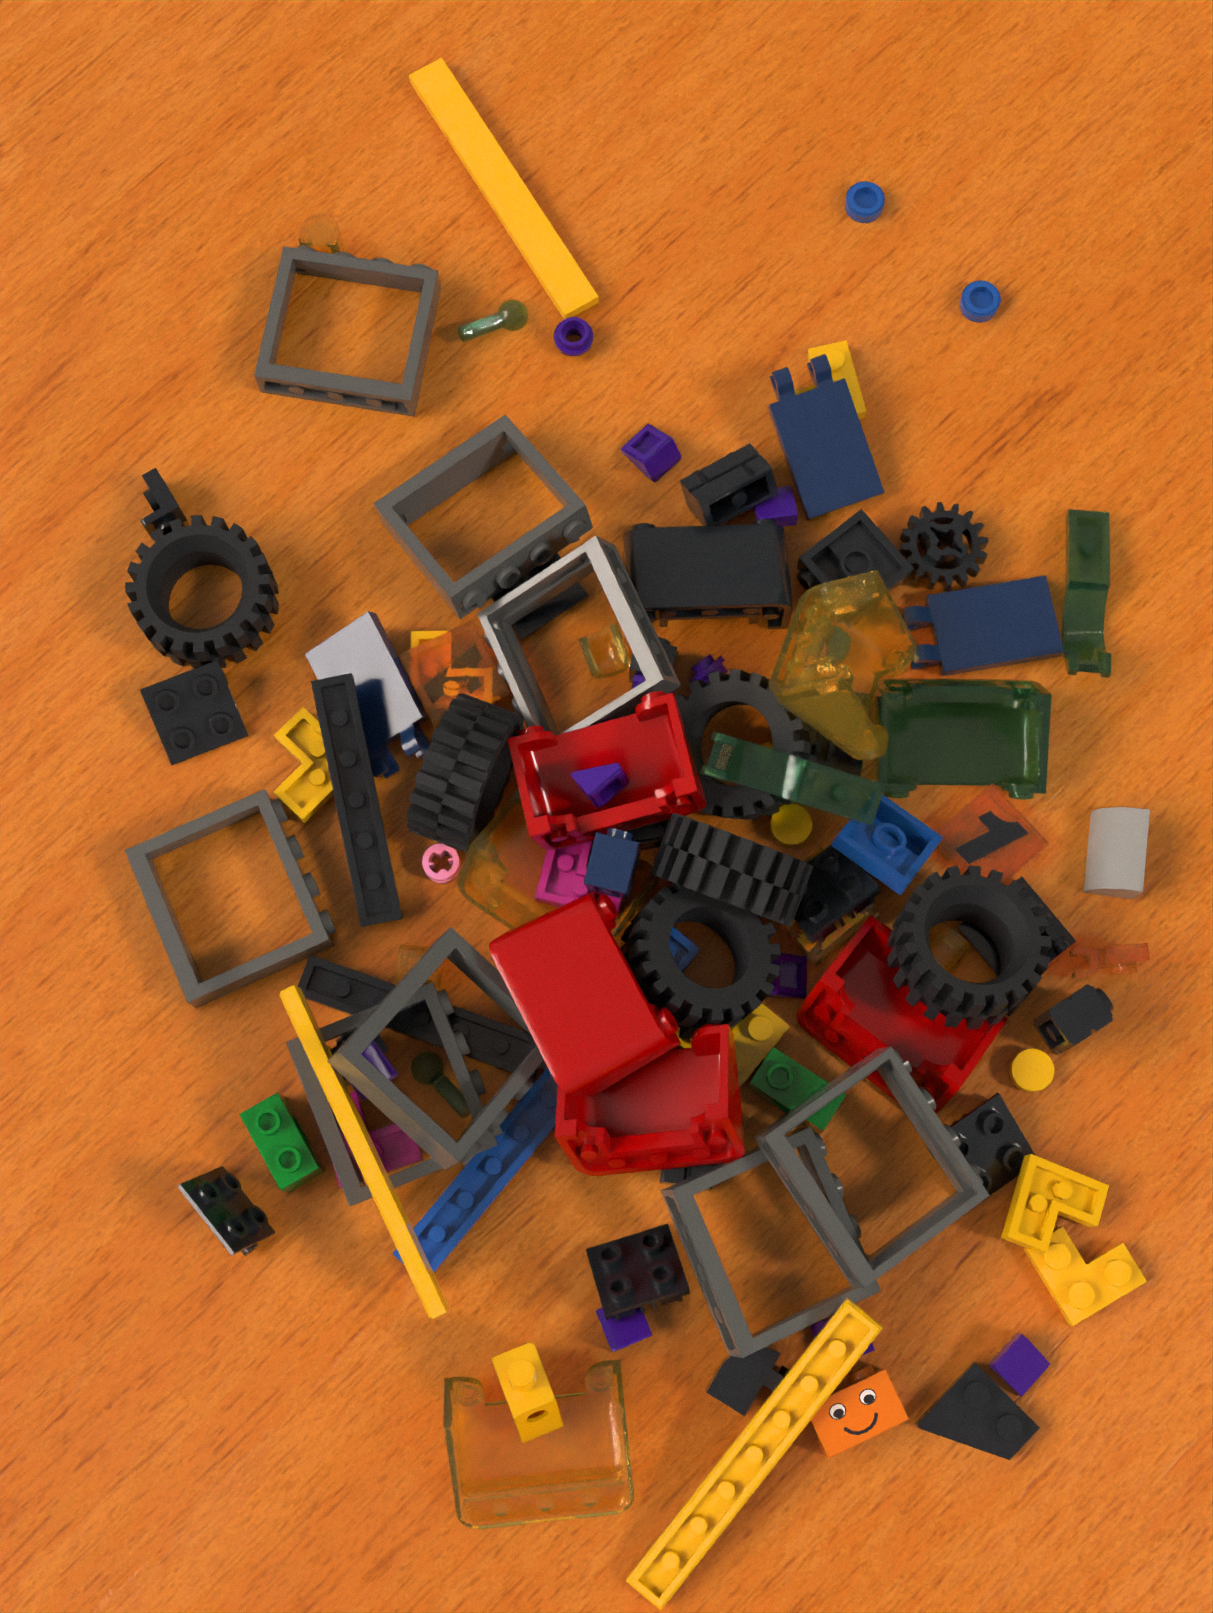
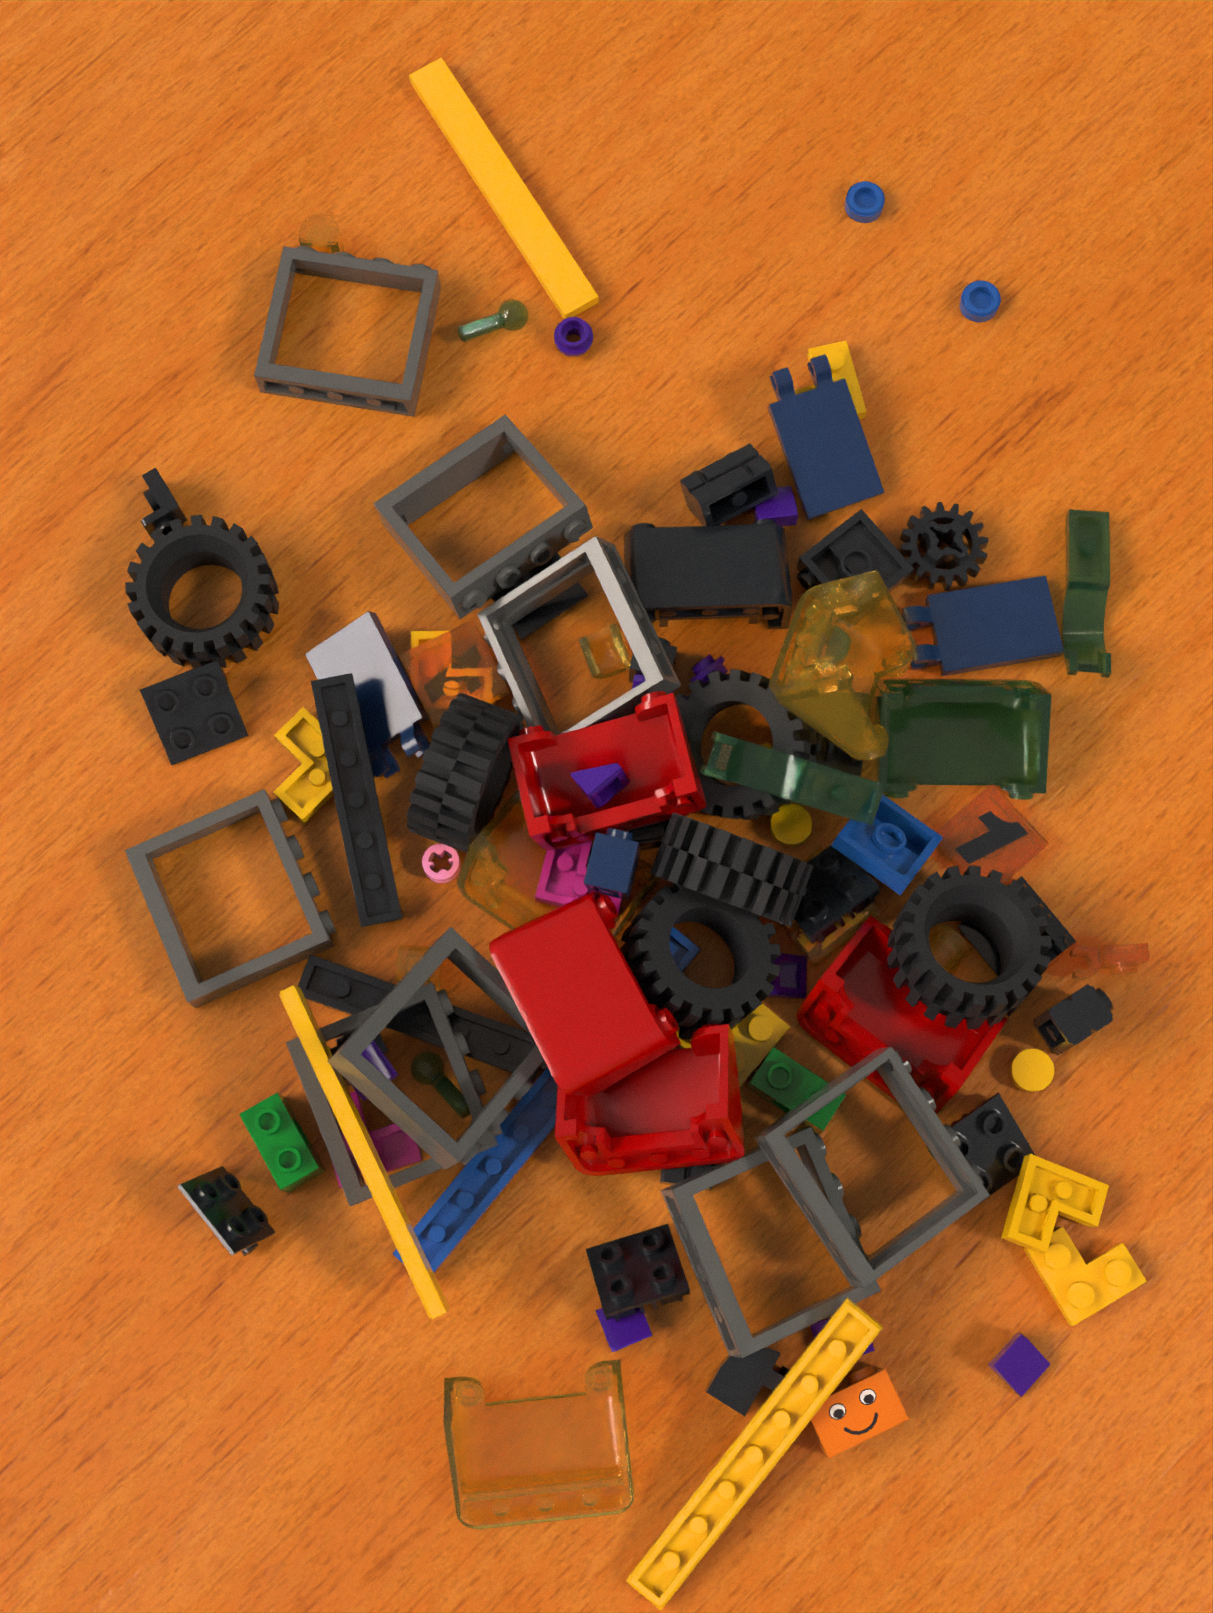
yellow torso [491,1342,564,1444] -> none
dark purple slope [620,423,681,482] -> none
black wing [914,1362,1040,1460] -> none
light grey brick [1083,807,1150,899] -> none

